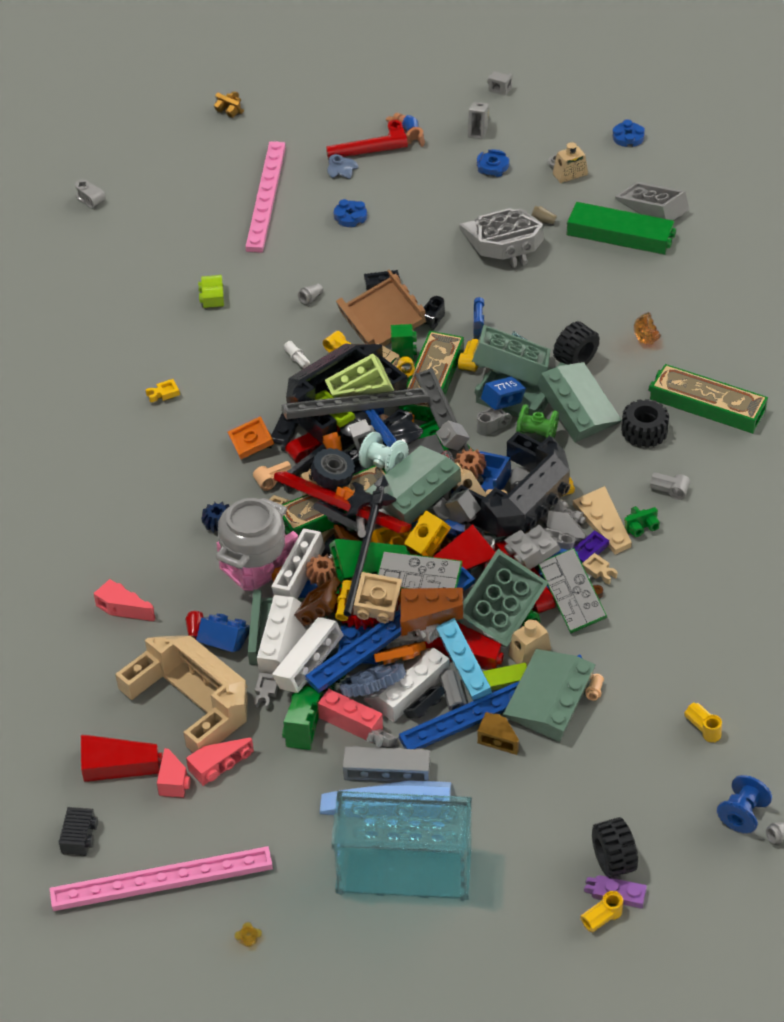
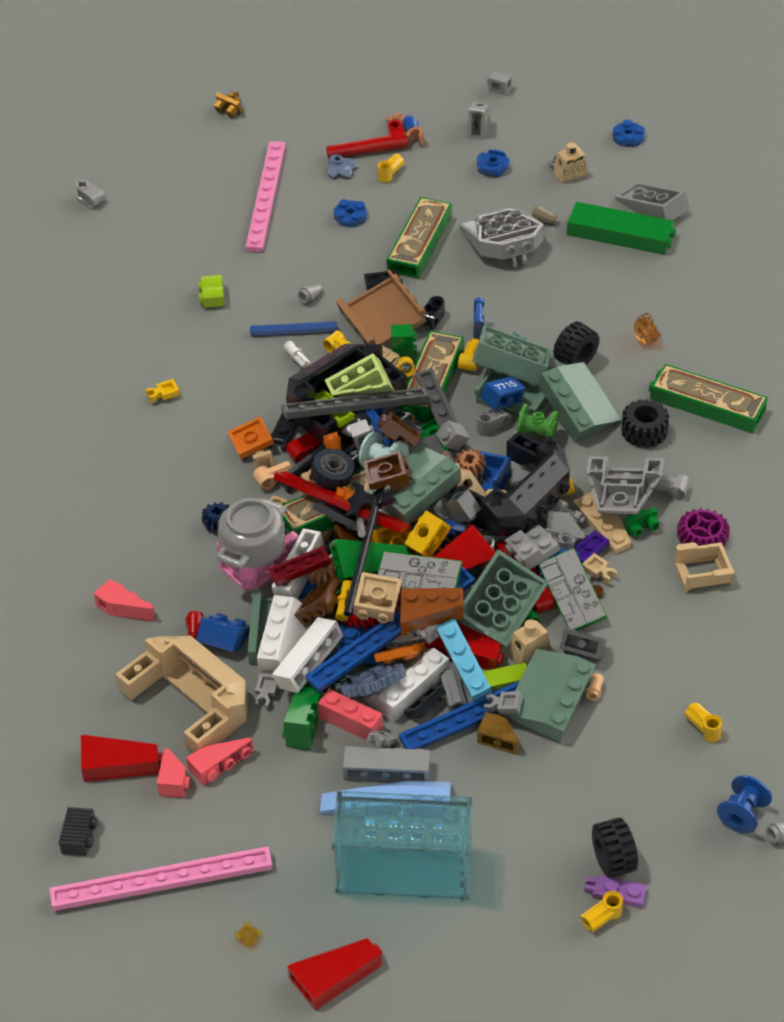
none -> blue axle [250,321,337,336]
none -> tan tile [252,450,274,470]
none -> dark red plate [268,546,332,587]
none -> red slope [287,938,383,1010]
none -> reddish brown plate [363,451,413,491]
none -> reddish brown plate [377,412,421,446]
none -> yellow piece [378,153,405,183]
none -> brick [386,197,452,279]
none -> light grey plate [484,691,523,714]
none -> dark grey brick [559,628,607,659]
none -> light grey wedge [586,456,665,514]
none -> tan piece [674,542,734,593]
none -> magenta gear [677,507,730,546]

